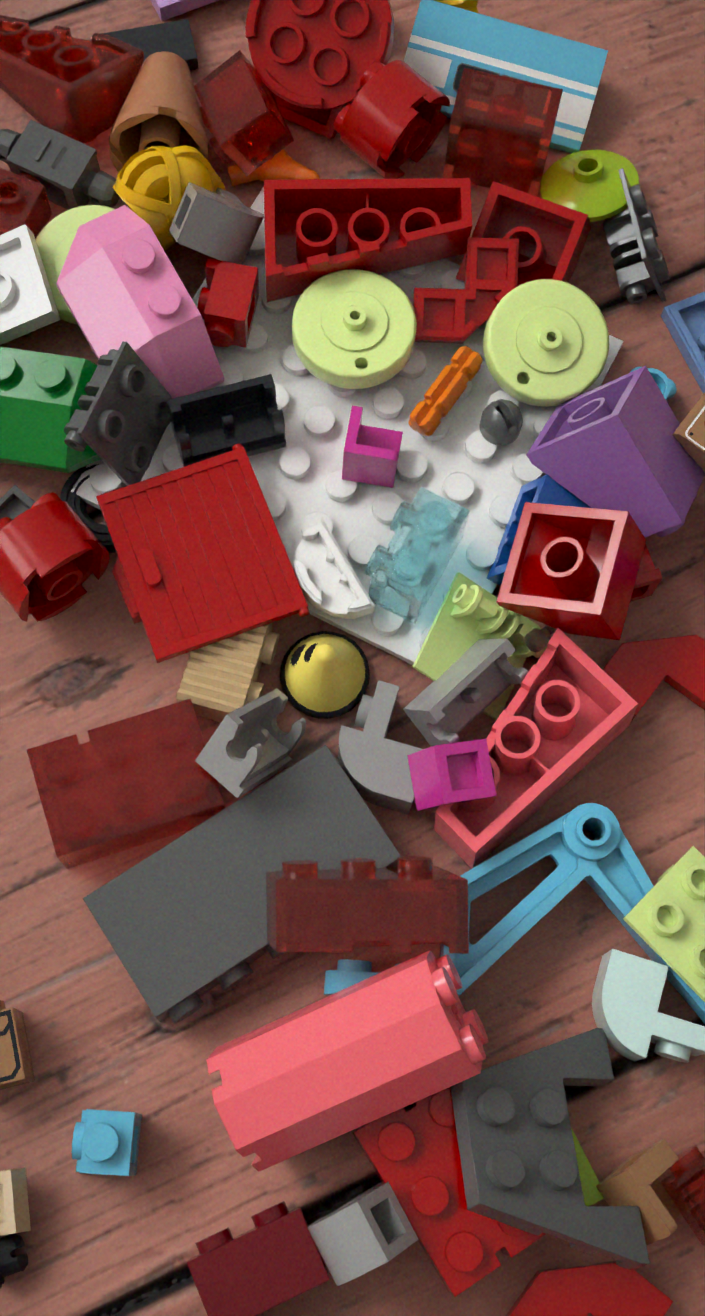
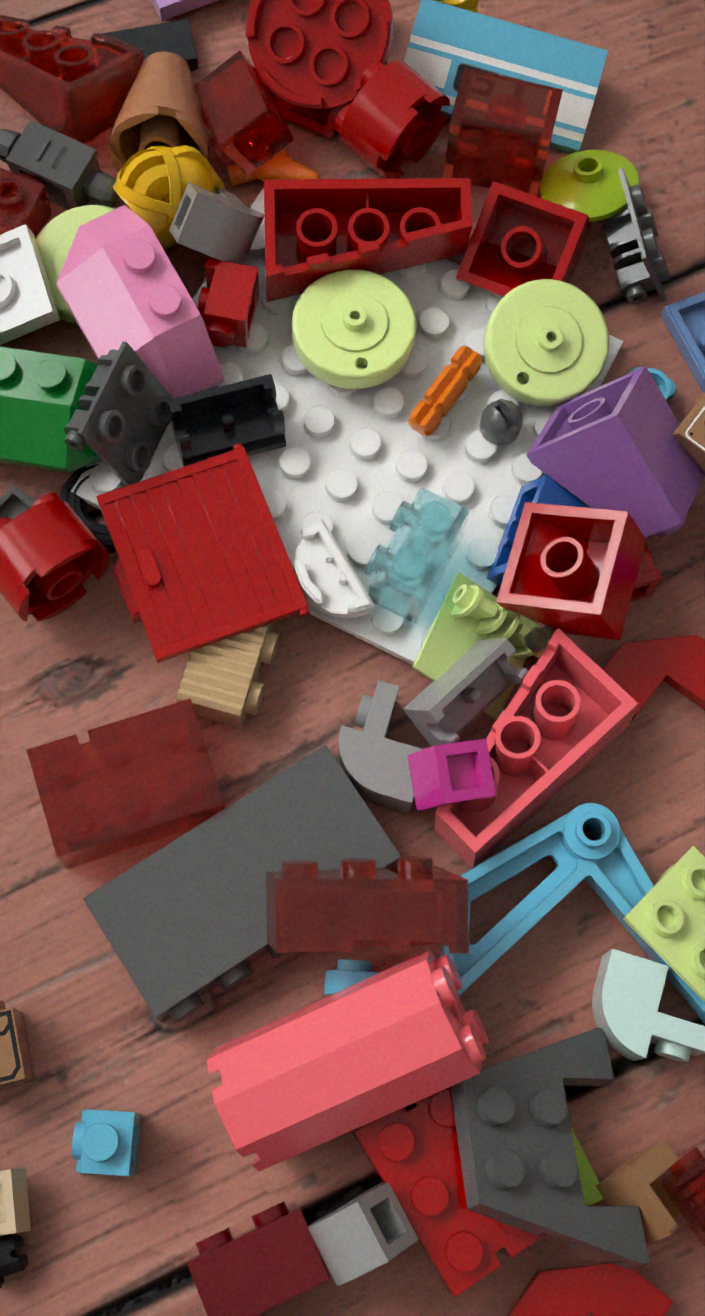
light grey hinge [195,688,306,798] -> none
light yellow hat [279,631,370,719] -> none
dark pink panel [342,405,403,488] -> none
red tile [413,237,519,344] -> none

